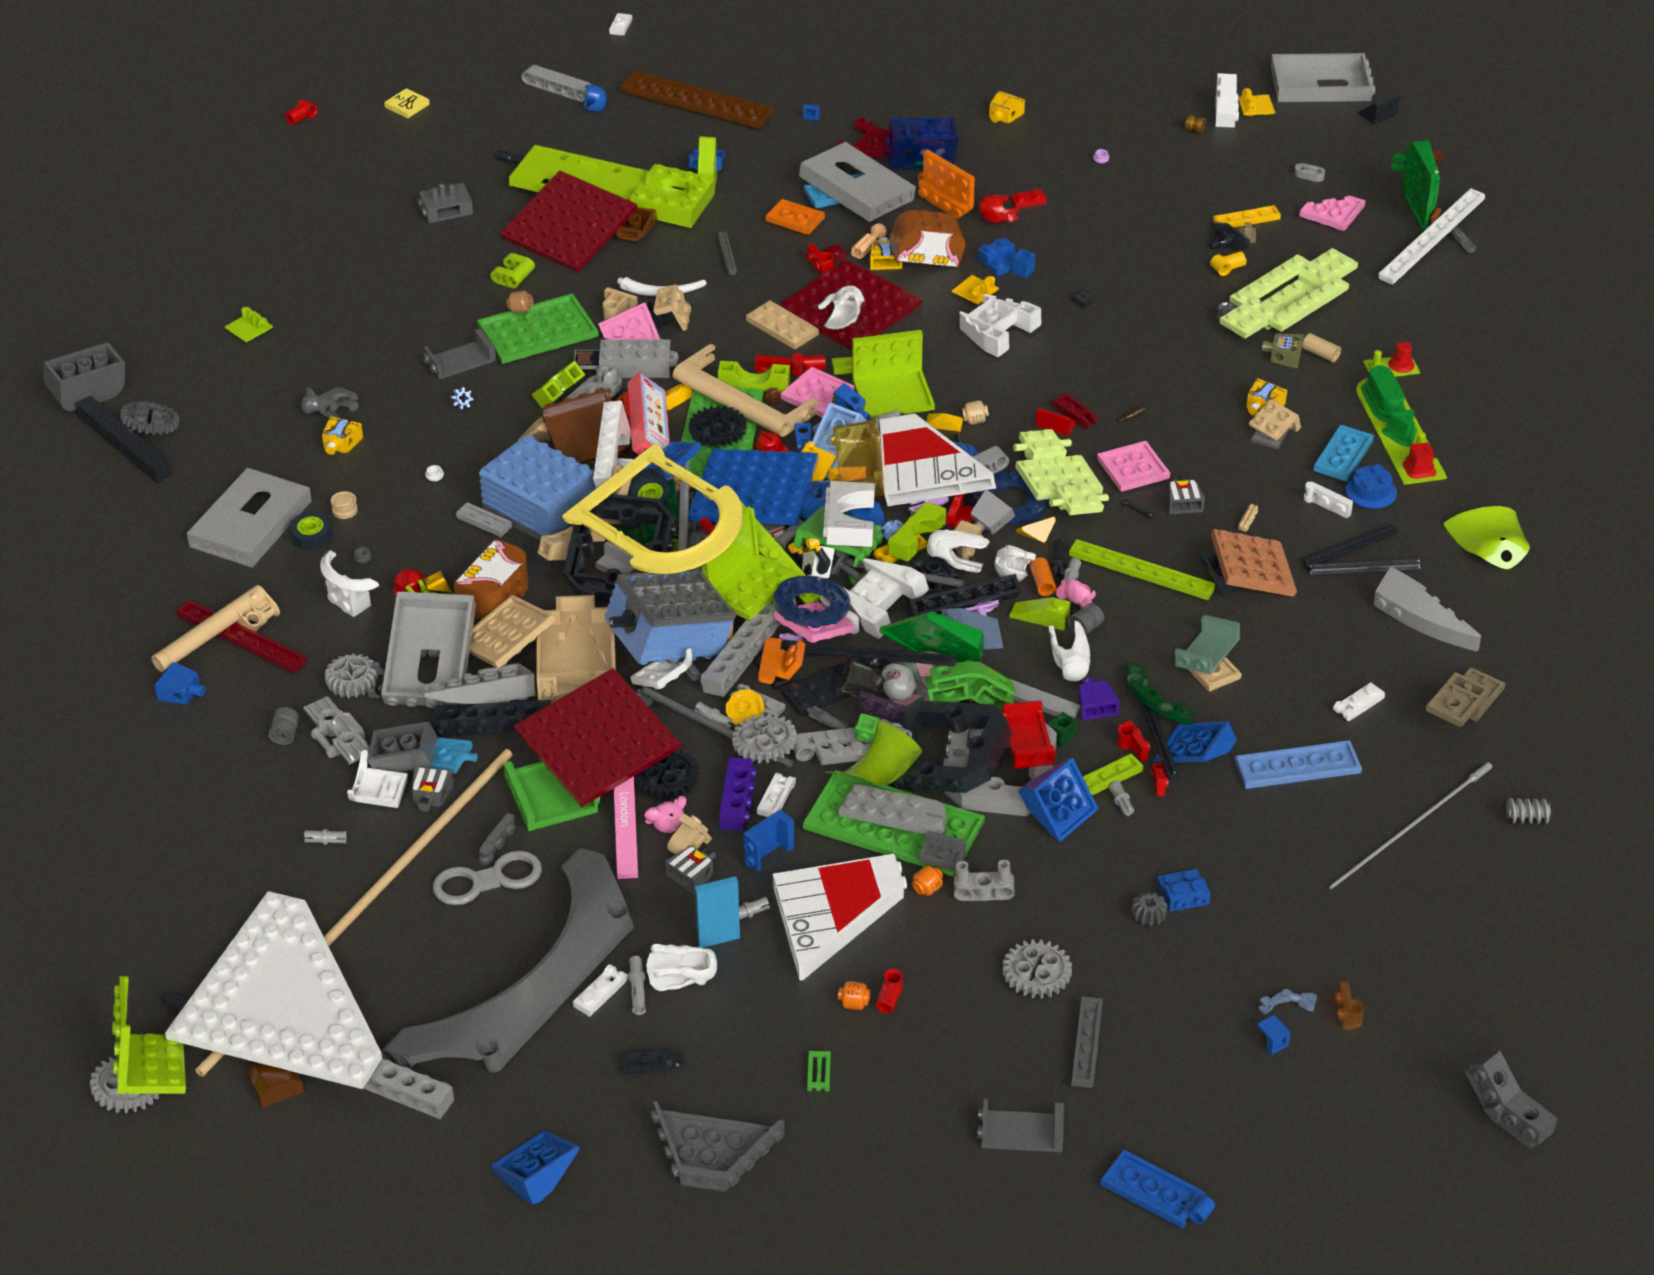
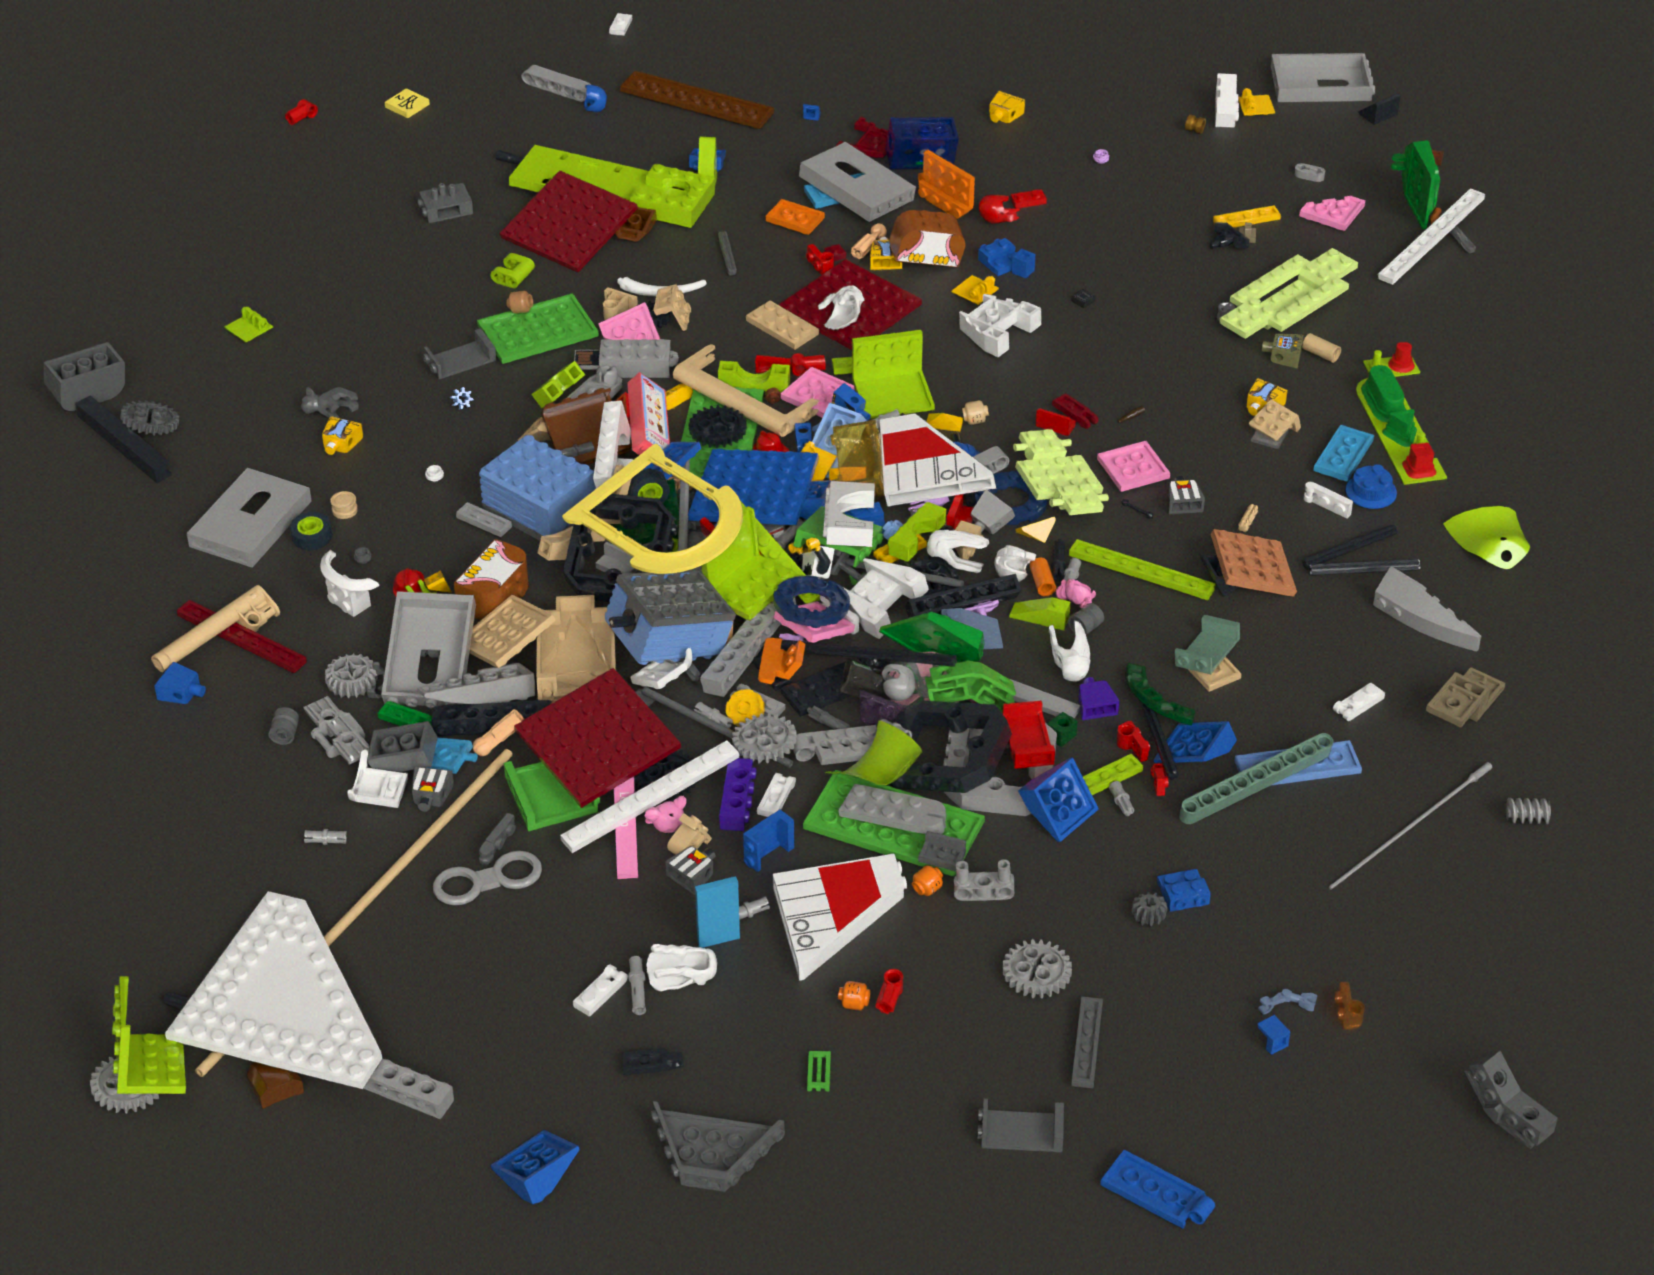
dark grey panel [381,848,634,1073] -> none
bright green bracket [854,713,880,742] -> none
yellow piece [1210,251,1246,276] -> none
none -> green plate [378,701,432,726]
none -> light nougat piece [472,709,525,756]
none -> dark grey axle [560,442,594,457]
none -> white plate [560,740,739,853]
none -> sand green beam [1179,733,1333,824]

